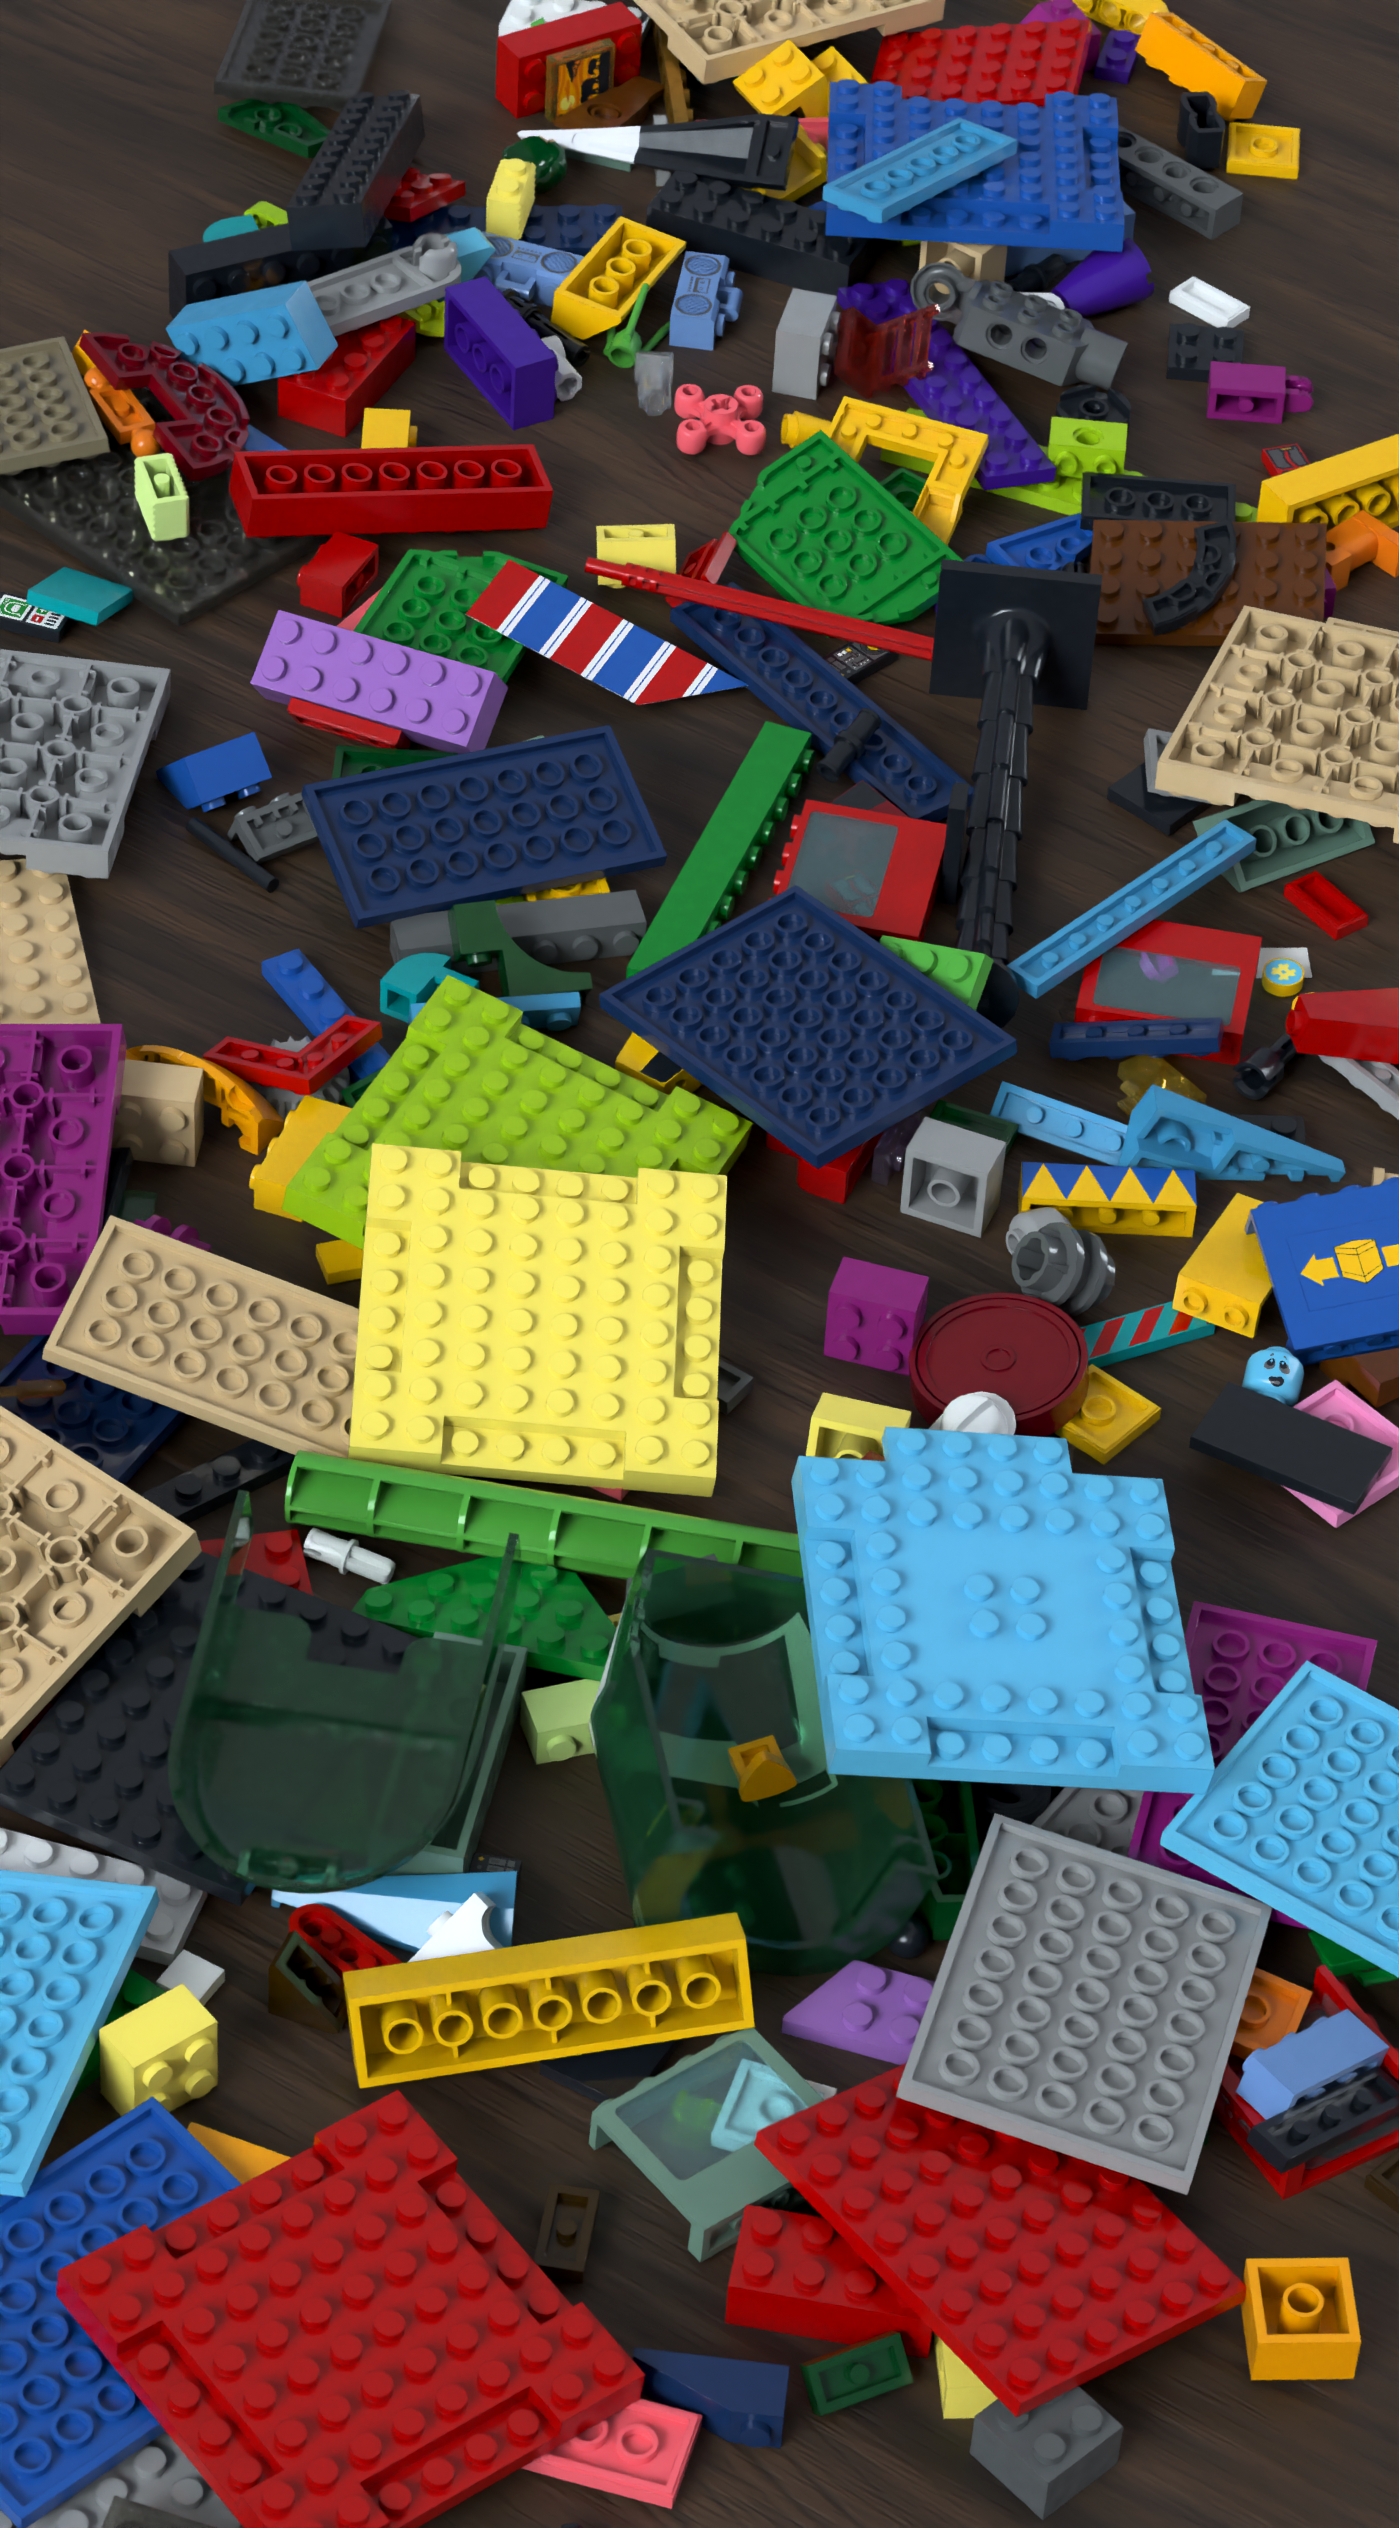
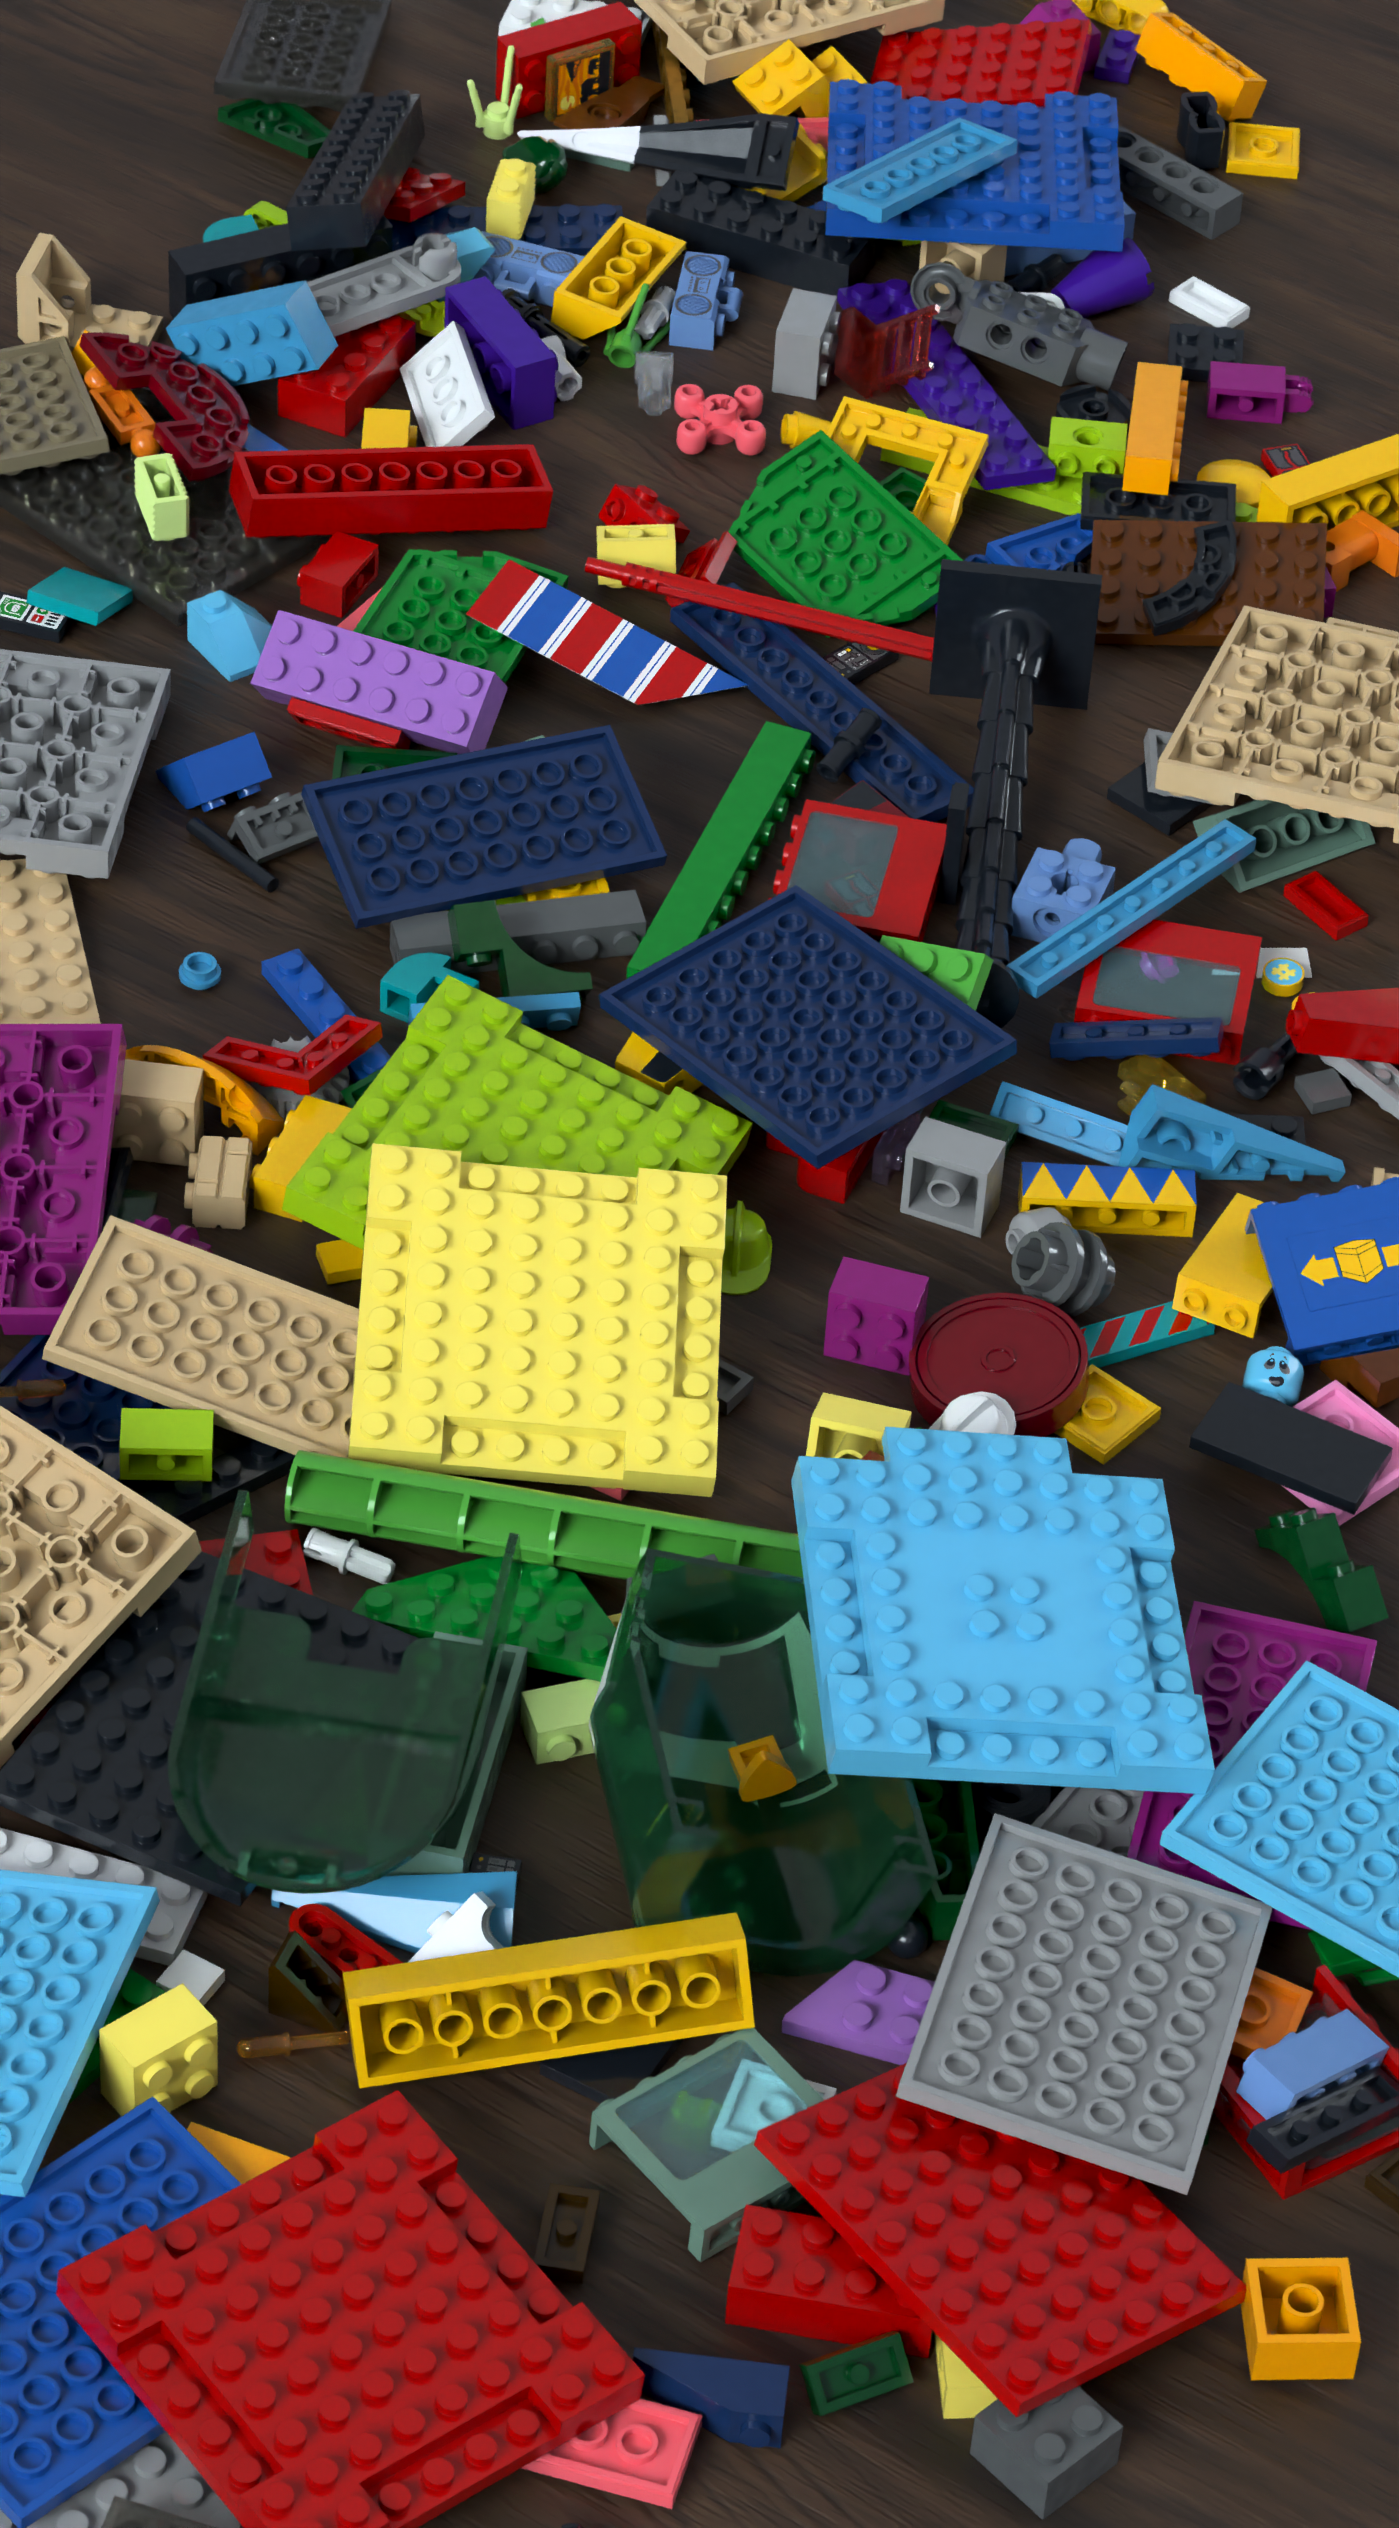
none -> tan bracket [16,233,163,353]
none -> lime brick [119,1408,214,1481]
none -> dark azure plate [179,952,221,990]
none -> tan brick [184,1135,252,1230]
none -> medium azure slope [187,590,272,682]
none -> clear orange piece [237,2031,350,2058]
none -> white plate [399,320,495,447]
none -> yellowish green plant [467,45,523,140]
none -> red bracket [599,484,691,543]
none -> white axle [635,286,676,340]
none -> lime piece [721,1200,772,1295]
none -> medium blue brick [1011,838,1116,943]
none -> light orange brick [1122,362,1188,495]
none -> yellow dish [1197,459,1271,508]
none -> dark green arch [1254,1508,1389,1633]
none -> dark grey tile [1294,1068,1352,1115]

